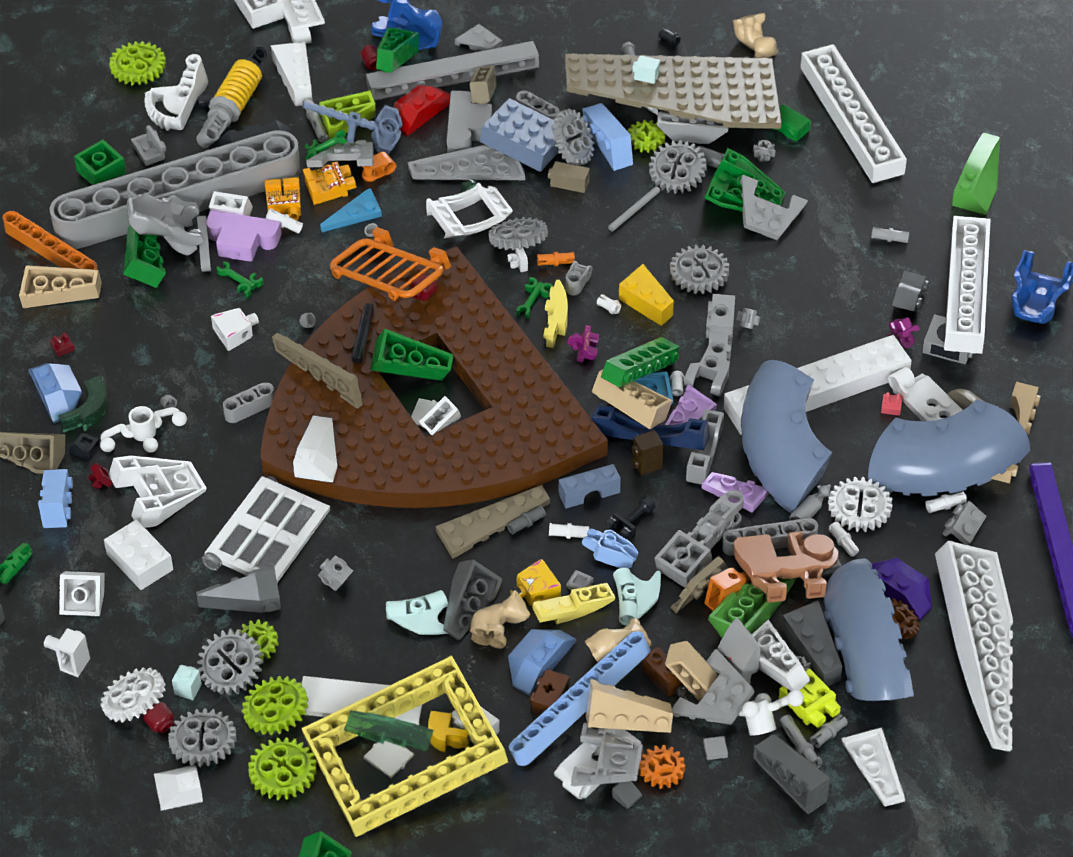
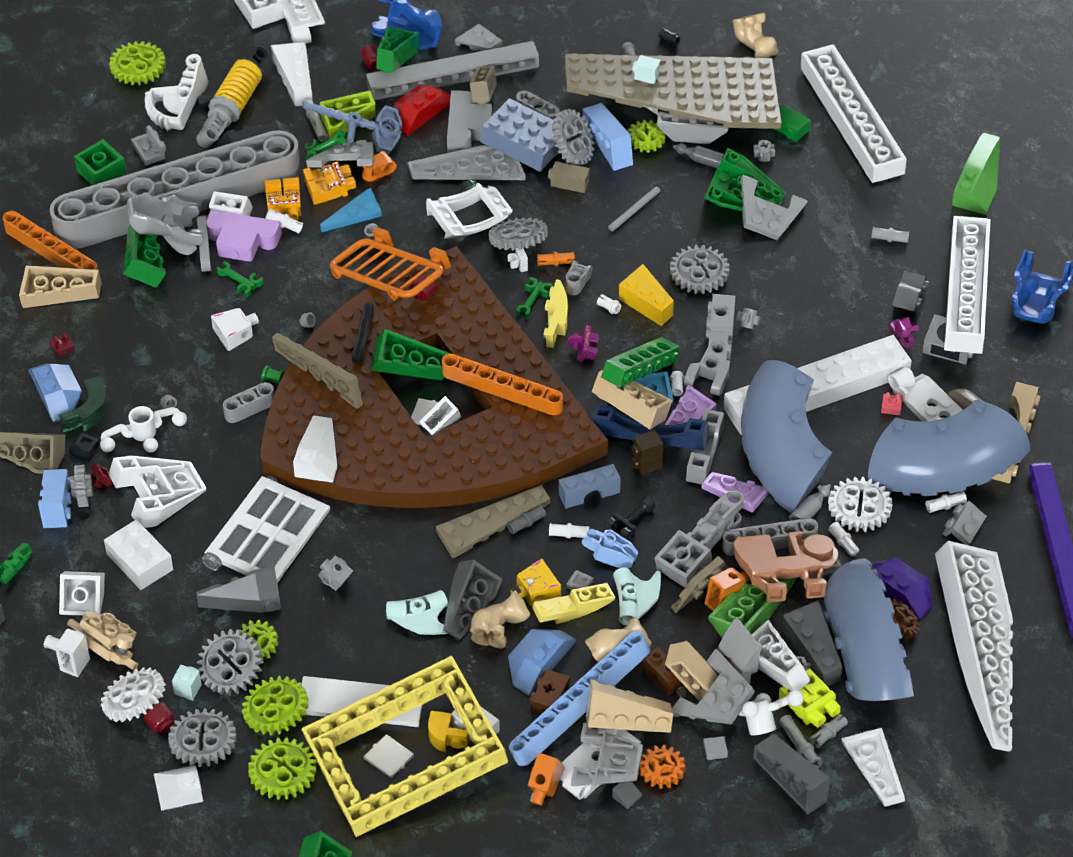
clear green slope [344,711,434,751] -> none
light grey gear [649,140,707,194] -> none
none -> tan piece [67,611,138,671]
none -> light grey gear [70,465,93,507]
none -> green bush [261,366,285,386]
none -> orange beam [442,354,563,416]
none -> orange torso [528,752,565,806]

